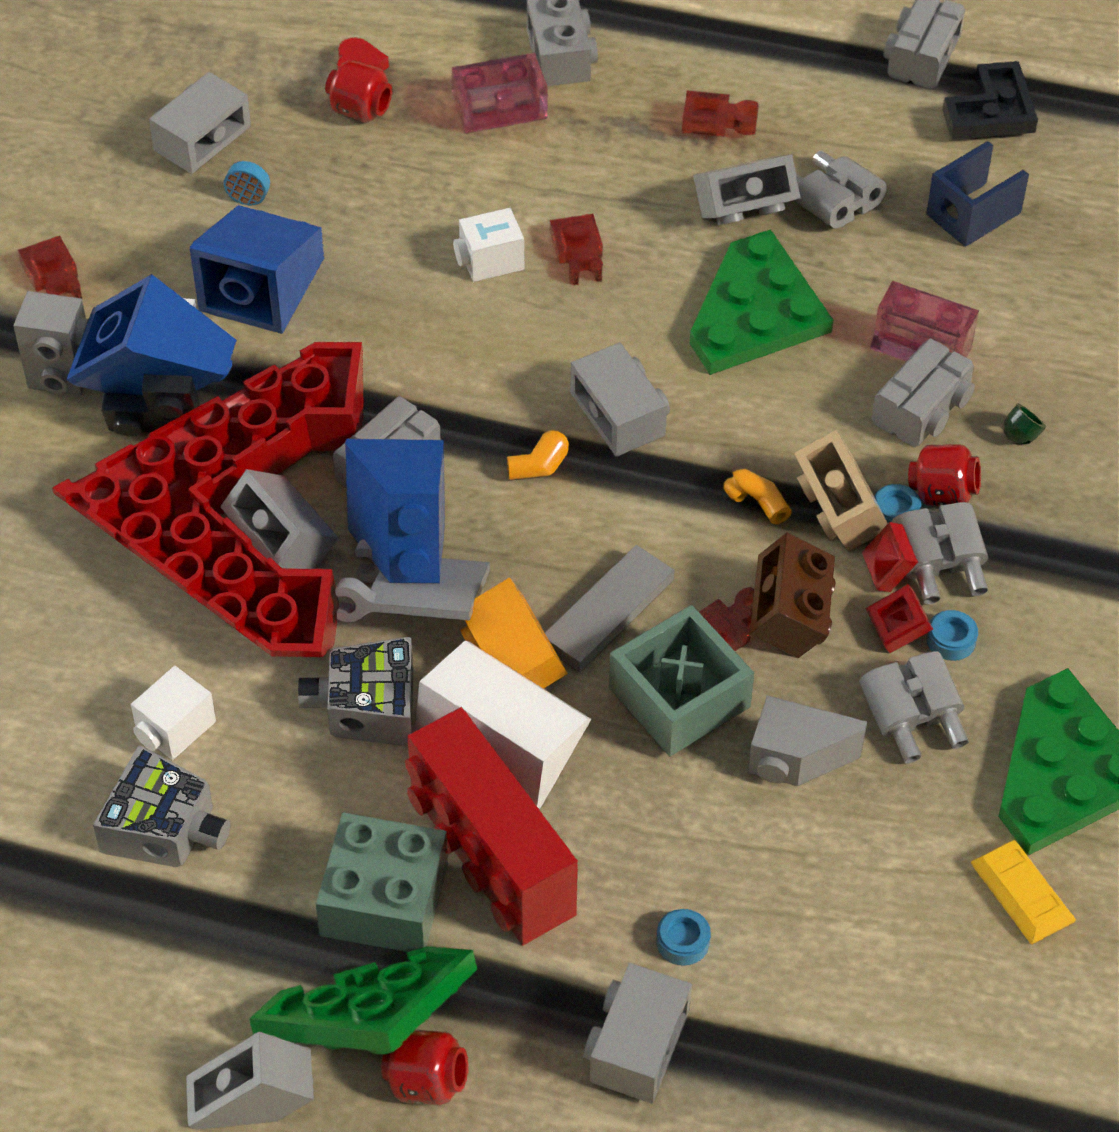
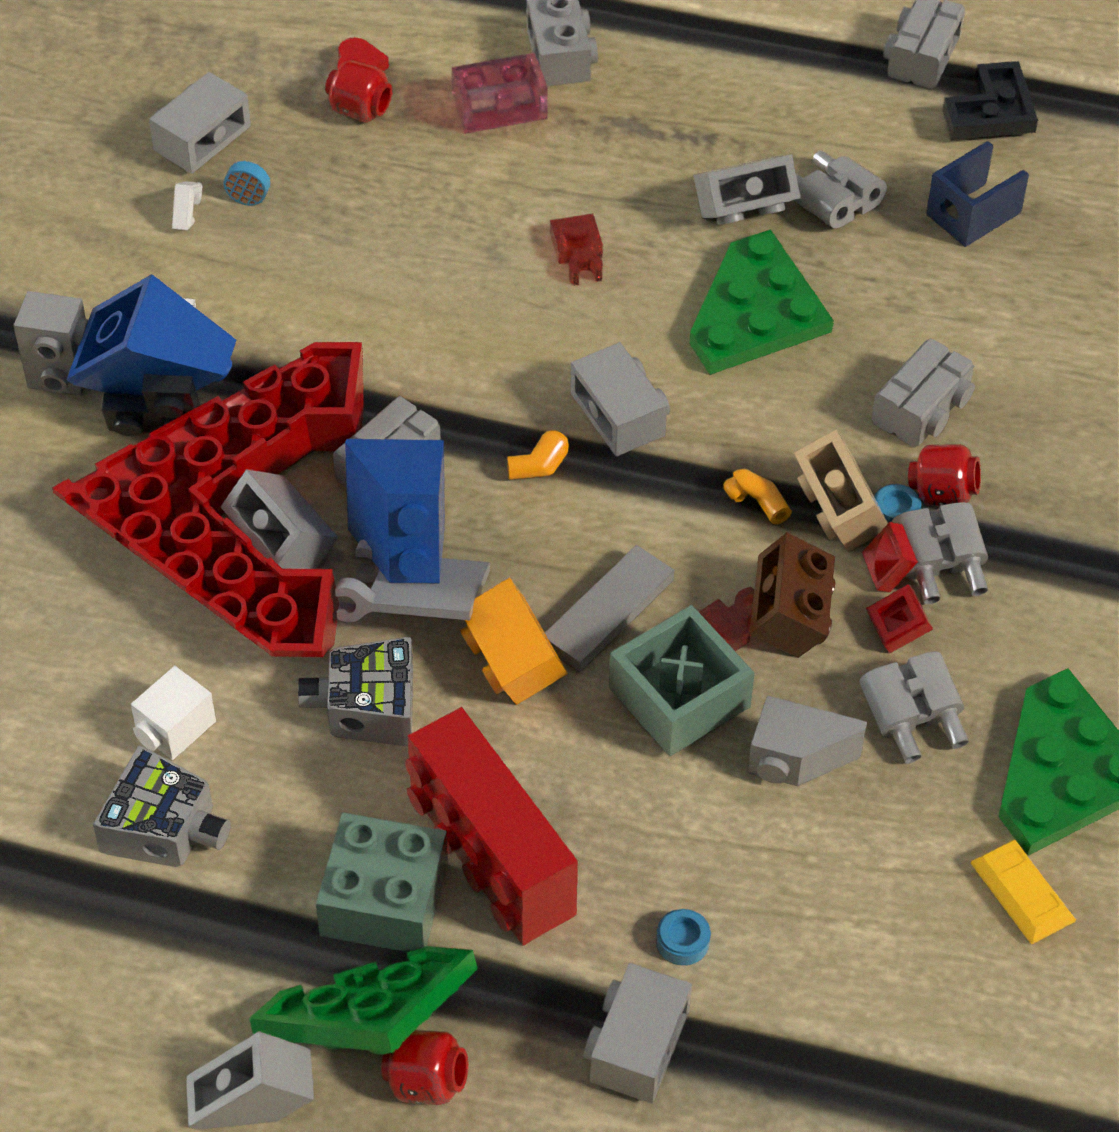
clear red plate [18,235,83,299] -> none
blue slope [189,205,324,334] -> none
white slope [415,641,591,809] -> none
white brick [453,208,524,282] -> none
clear red plate [682,90,759,137] -> none
clear pink window [870,281,979,361] -> none
dark azure tile [926,610,978,661] -> none
dark green hinge [1004,403,1046,445] -> none
none -> white tile [172,181,203,230]

